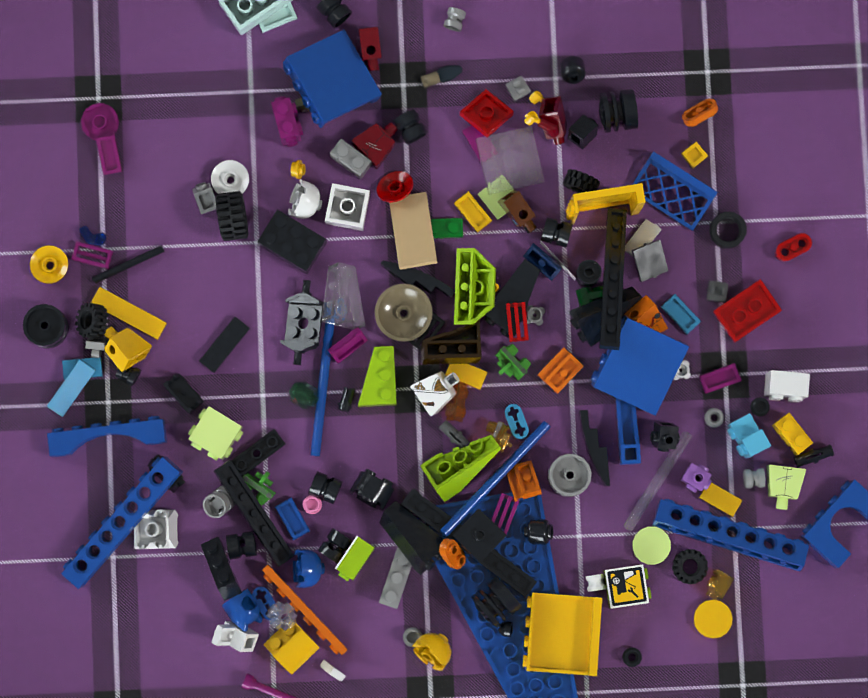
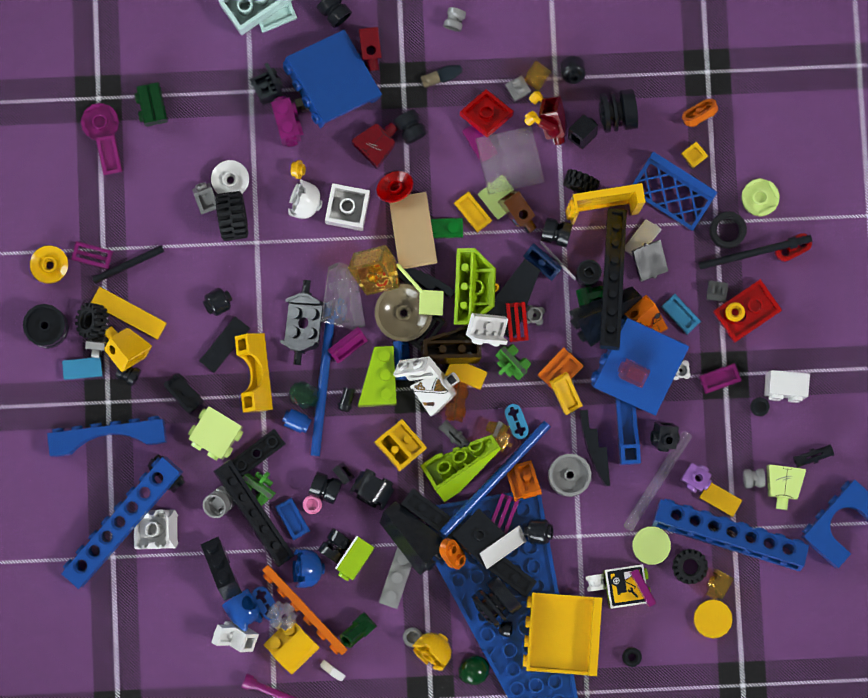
dark azure tile [47,359,96,417] -> none
clear blue arm [79,226,107,246] -> none
black wheel [226,531,257,560] -> none
black brick [257,209,327,274] -> none
light grey brick [330,139,372,180] -> none
light grey plate [704,408,724,427] -> none
medium azure brick [727,413,771,459] -> none
yellow brick [771,412,813,456] -> none
none -> dark green brick [134,82,168,127]
none -> black head [203,288,232,316]
none -> yellow arch [235,333,273,413]
none -> black bracket [250,62,284,106]
none -> blue brick [282,408,312,433]
none -> black tile [332,462,355,485]
none -> dark green piece [339,611,377,648]
none -> clear yellow slope [348,245,400,296]
none -> yellow brick [374,419,427,472]
none -> blue tile [393,341,410,381]
none -> white bracket [393,356,442,381]
none -> yellowish green piece [396,263,444,316]
none -> dark green hair [458,655,489,685]
none -> white bracket [466,313,508,346]
none -> white sticker [480,525,526,569]
none -> clear yellow brick [524,61,551,91]
none -> yellow tile [550,372,583,415]
none -> clear pink brick [618,358,650,388]
none -> magenta tile [629,569,656,607]
none -> black bar [698,235,812,270]
none -> yellow plate [725,302,745,322]
none -> yellowish green tile [741,178,780,217]

